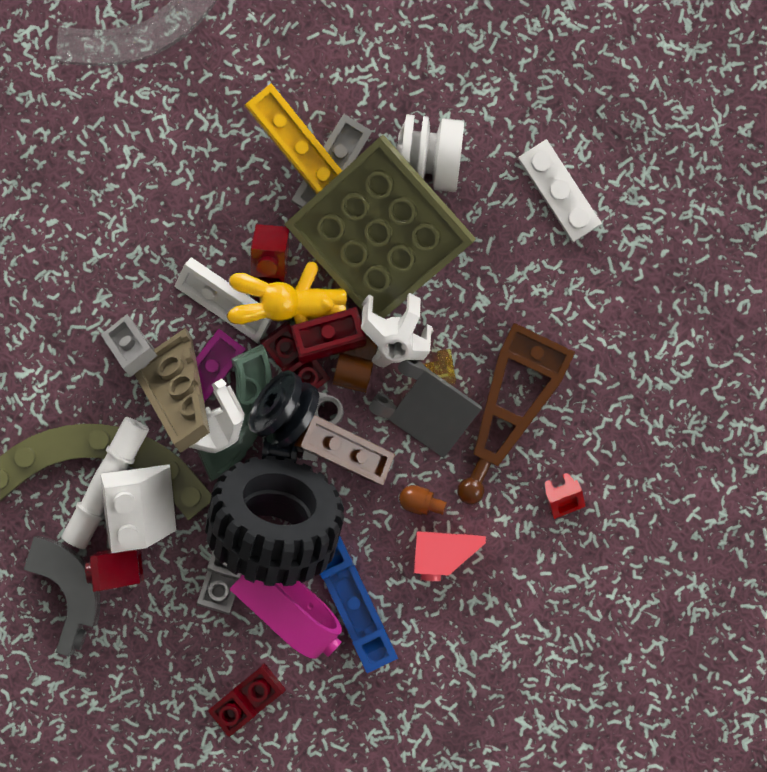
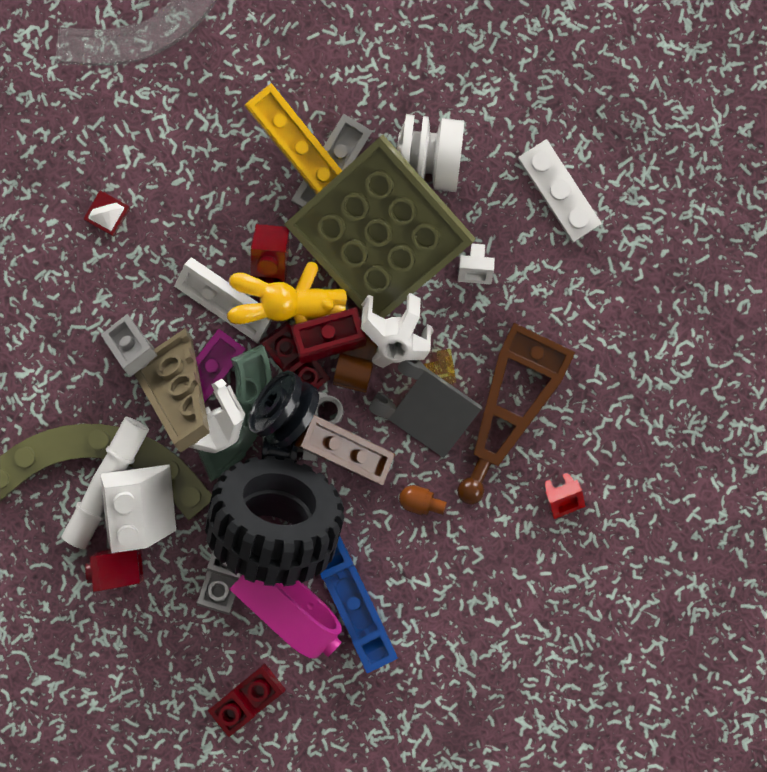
dark grey arch [24,536,100,657] -> none
coral slope [414,531,486,581] -> none
none -> tile [84,190,130,237]
none -> white tile [458,243,495,284]

